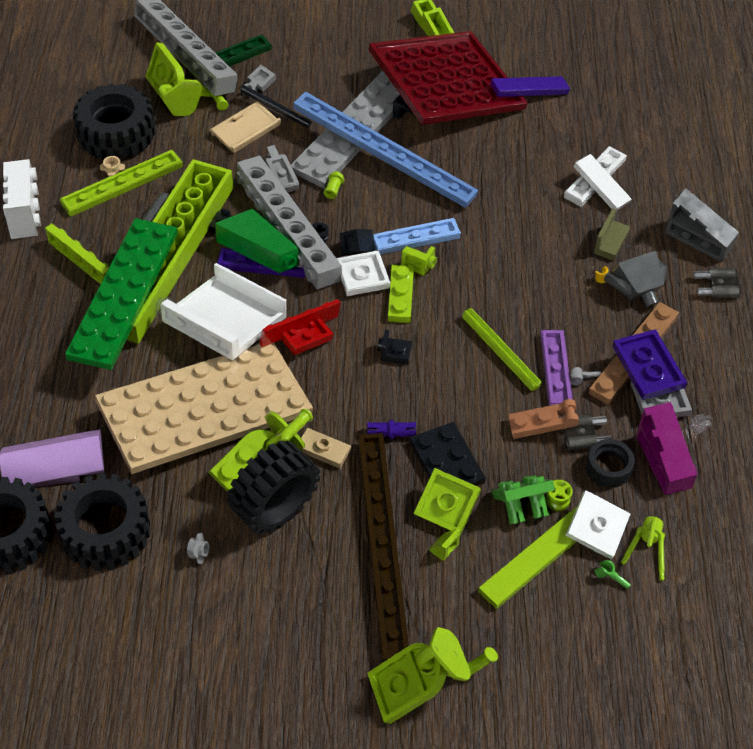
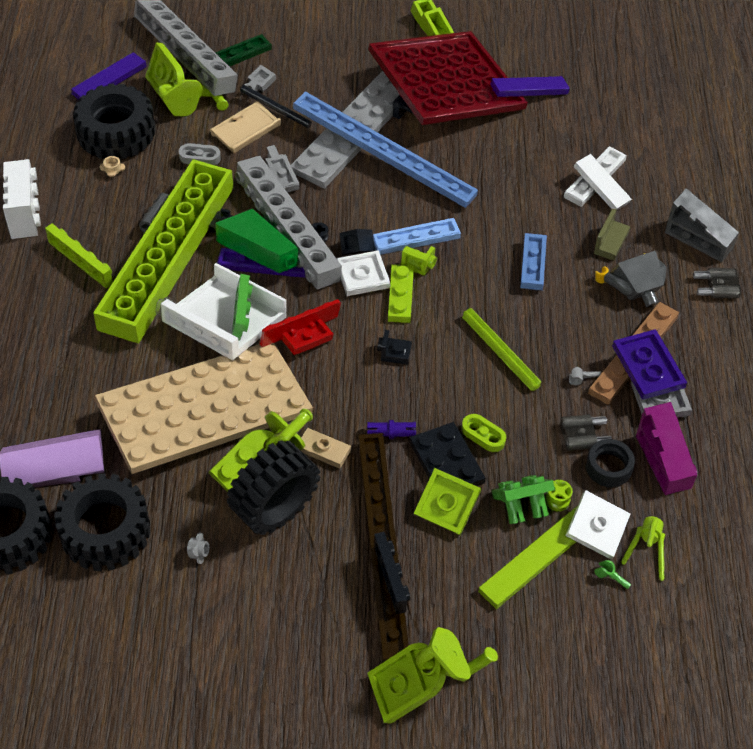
lime tile [59,150,183,217] -> none
green plate [65,218,178,371] -> none
lime pin [323,171,344,199] -> none
lime slope [429,529,460,561] -> none
nougat plate [509,399,579,439] -> none
medium lavender tile [540,330,573,406] -> none
clear plate [689,413,712,434] -> none
none -> dark purple tile [71,52,147,99]
none -> light grey plate [179,143,221,165]
none -> bright green plate [232,274,253,340]
none -> black plate [374,532,410,615]
none -> lime plate [462,414,506,452]
none -> medium blue plate [520,233,547,291]

